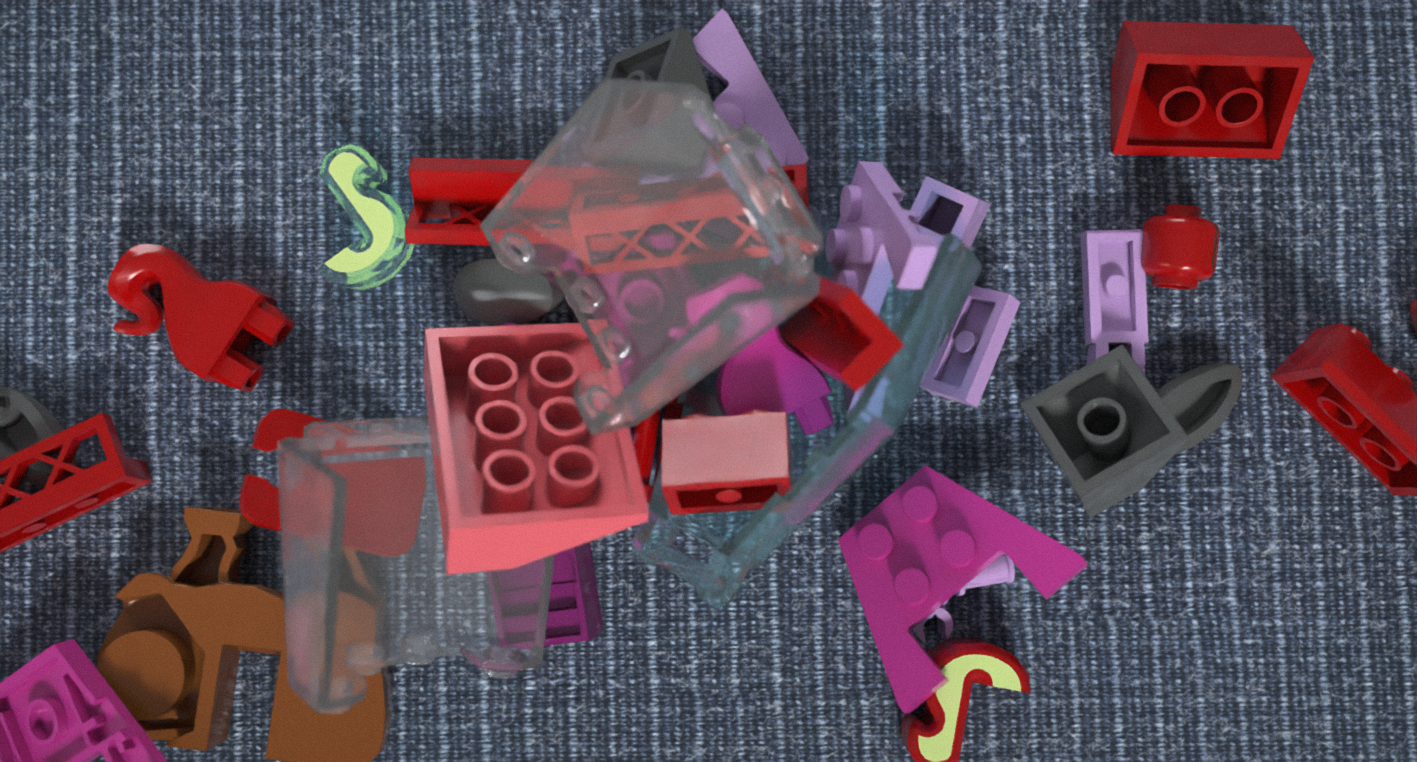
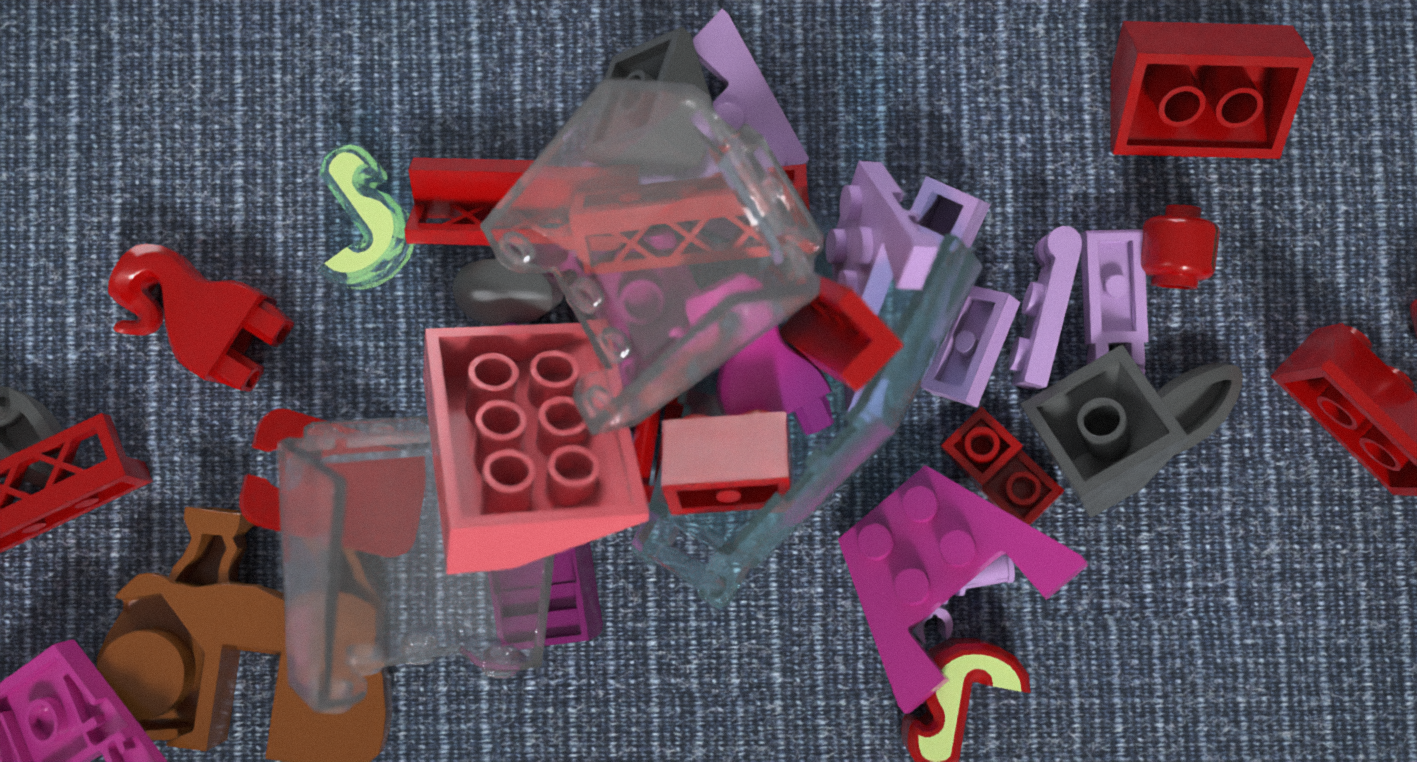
none -> red slope [941,406,1065,525]
none -> lavender plate [1008,226,1082,391]

